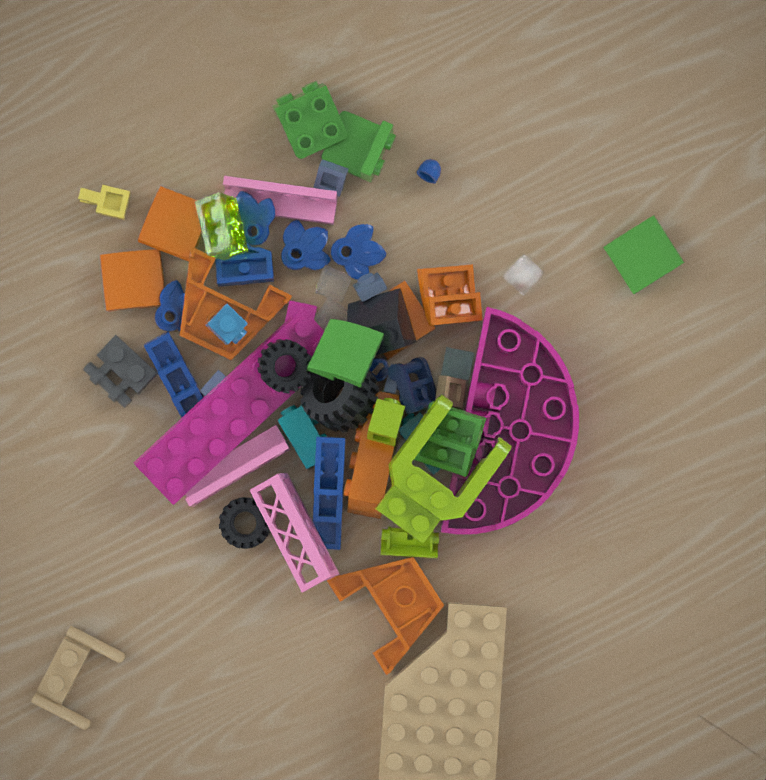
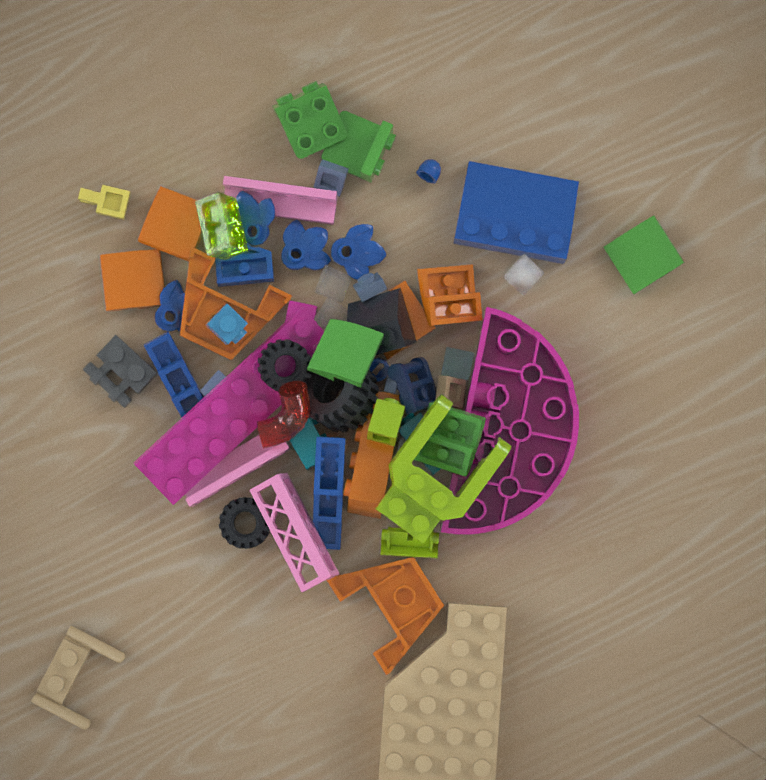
none -> clear red cylinder [257,381,310,449]
none -> blue slope [453,161,579,264]

